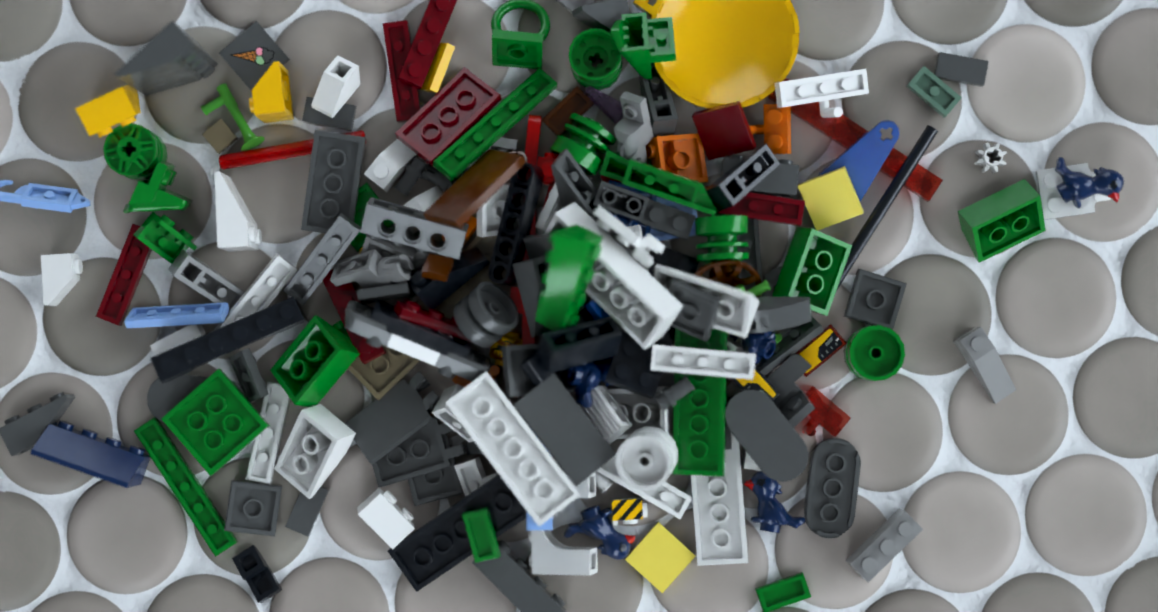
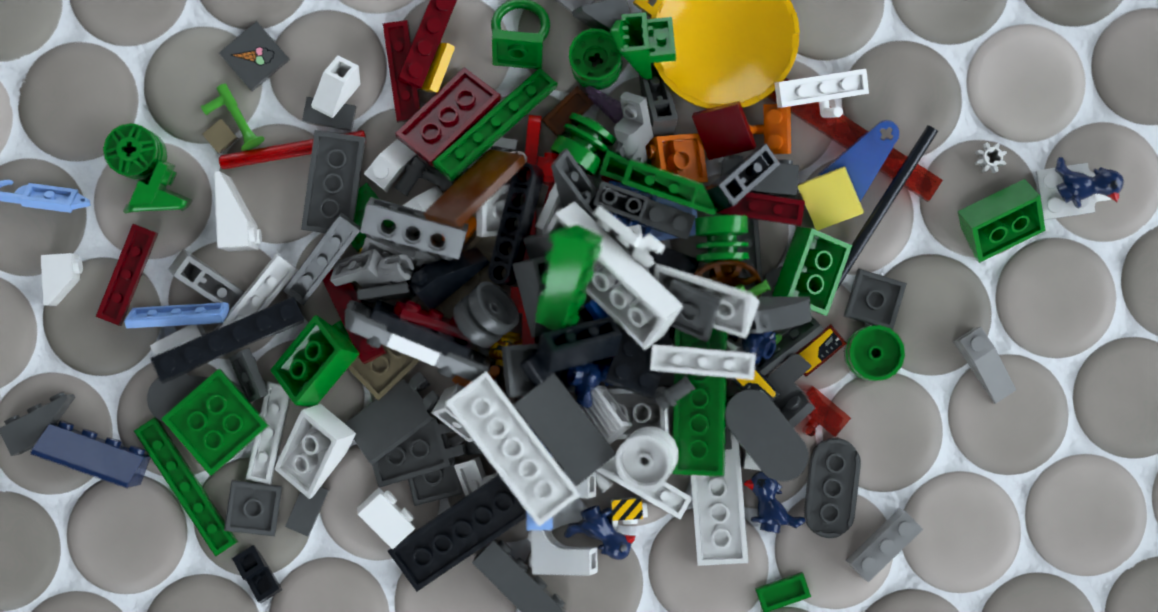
yellow slope [75,84,141,138] -> none
dark grey slope [114,20,217,96] -> none
green bracket [134,212,197,264] -> none
yellow slope [249,61,294,123] -> none
reddish brown tile [422,253,454,282] -> none
green tile [462,507,501,563] -> none
light yellow tile [625,522,696,593] -> none
sand green plate [906,66,962,118] -> none
dark grey tile [934,52,989,87] -> none

